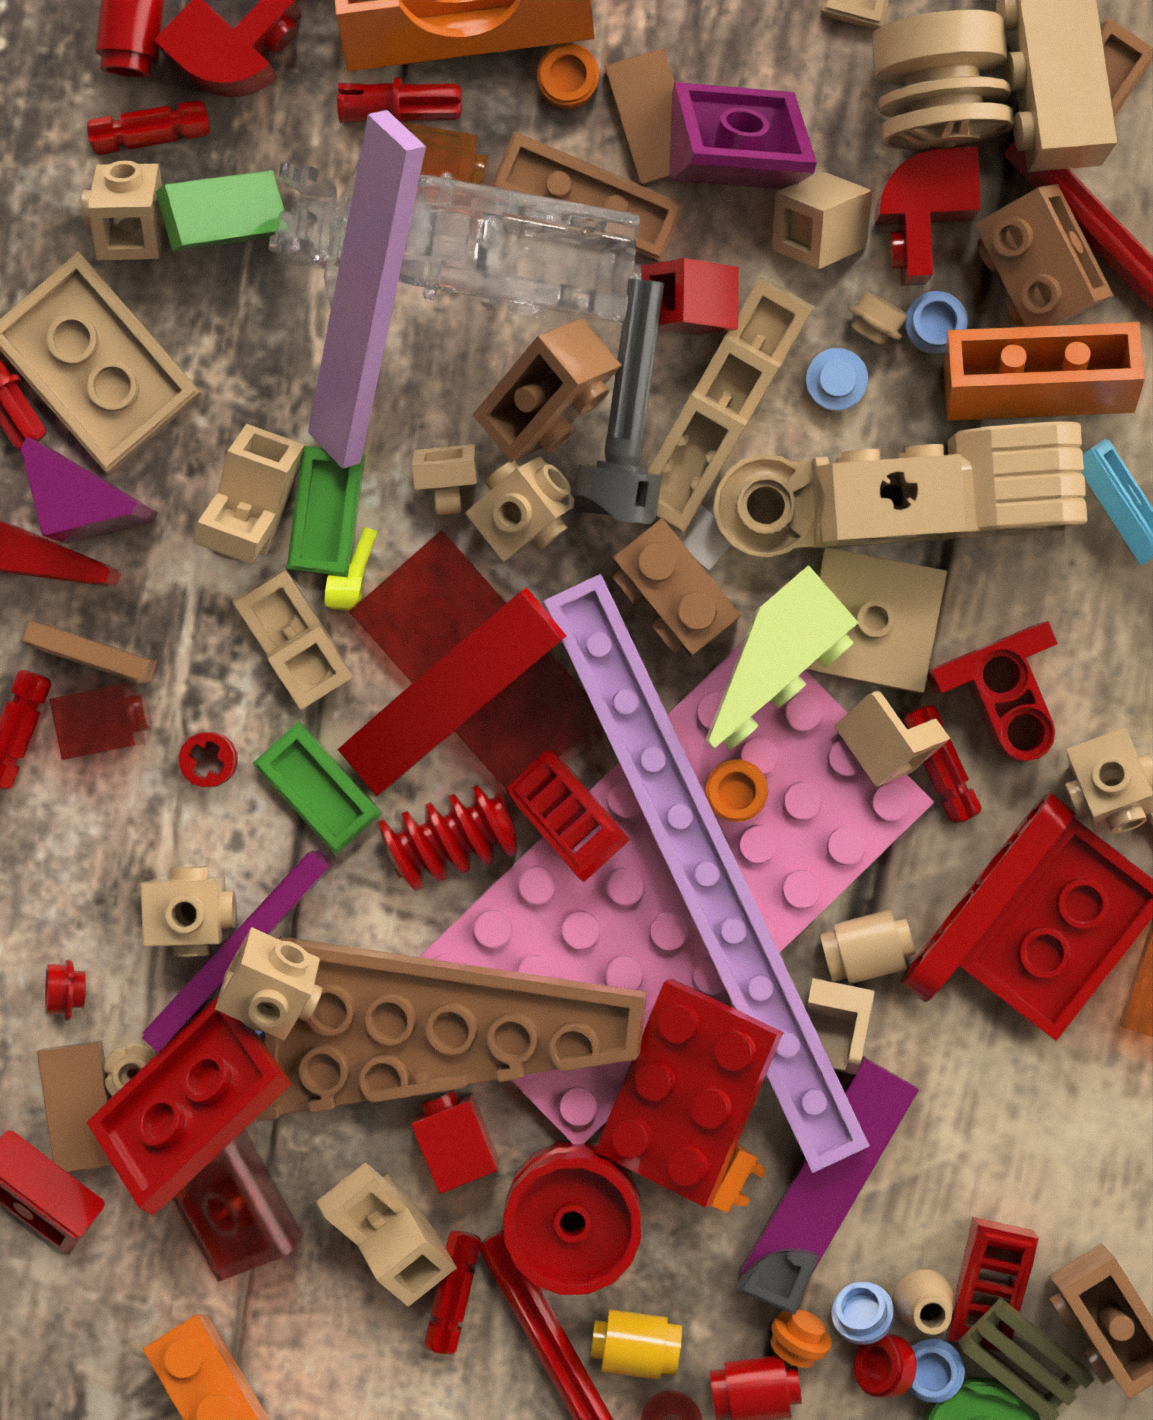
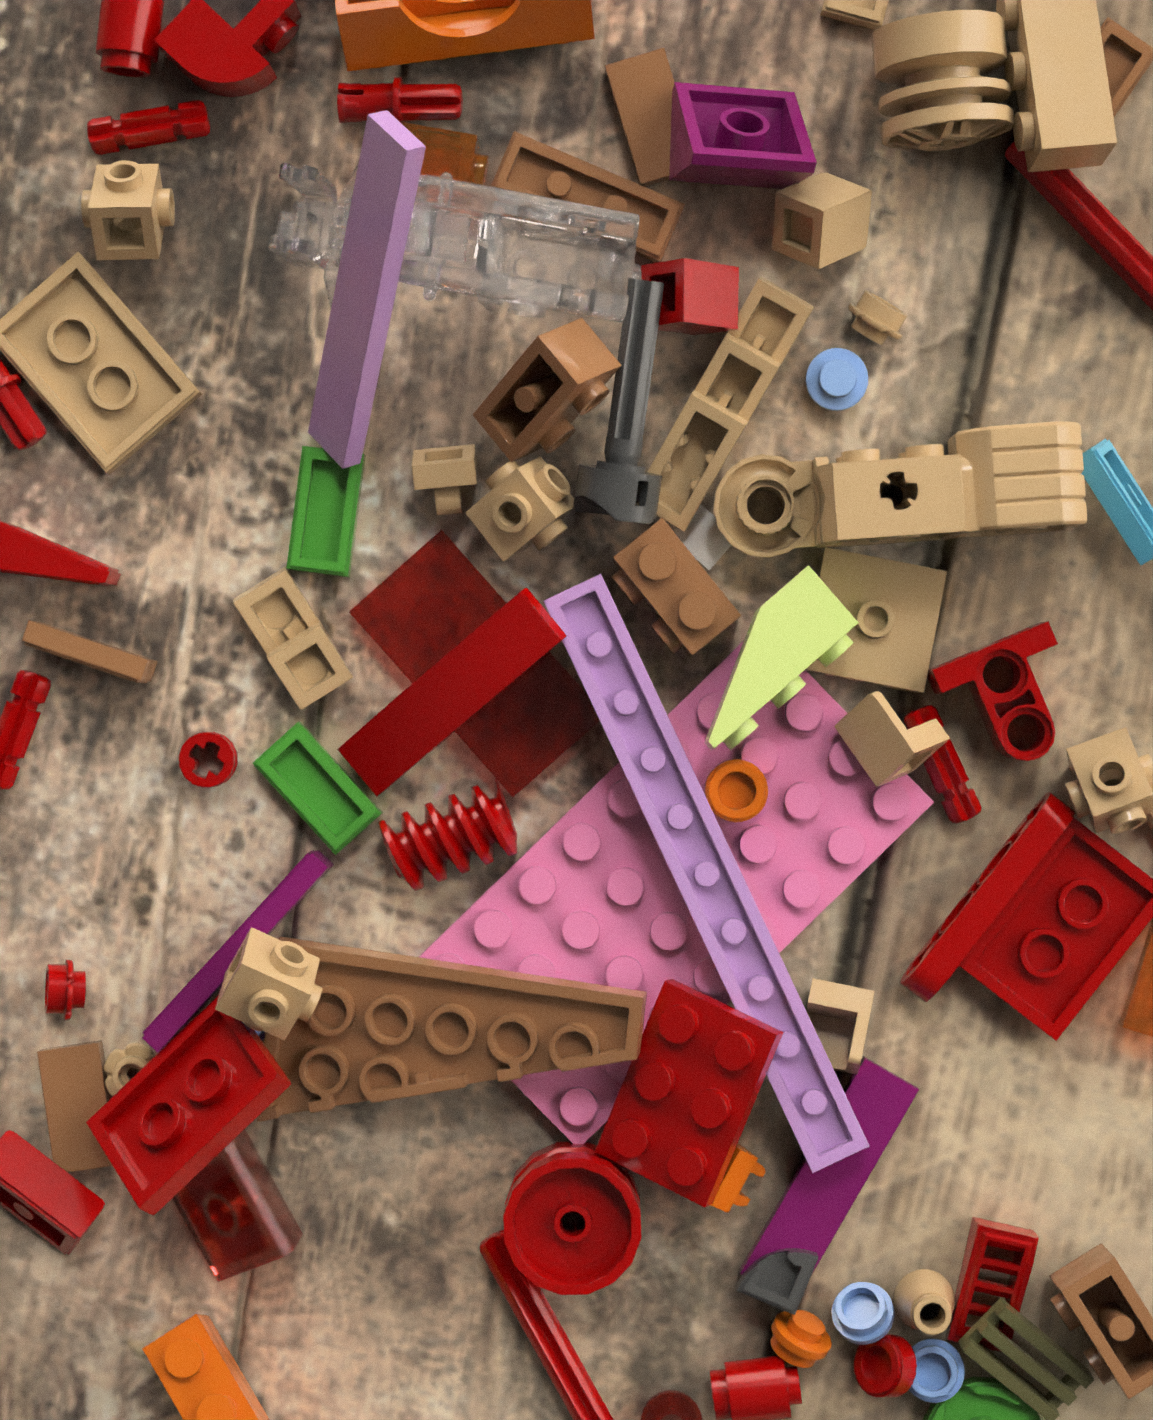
magenta slope [21,437,158,544] -> none
clear red brick [49,683,152,760] -> none
tan brick [141,866,237,957] -> none
bright green tile [155,170,290,252] -> none
tan brick [193,424,304,564] -> none
tan brick [316,1162,457,1307] -> none
neon yellow hand [324,527,378,611] -> none
red brick [411,1089,500,1194] -> none
red axle [424,1231,481,1355] -> none
red slope [506,750,631,882] -> none
orange tile [537,43,599,110] -> none
yellow brick [590,1309,682,1380] -> none
tan brick [820,909,916,984] -> none
red brick [874,147,981,286] -> none
light blue plate [904,291,968,354] -> none
orange brick [943,322,1145,421] -> none
medium nougat brick [974,184,1114,327] -> none

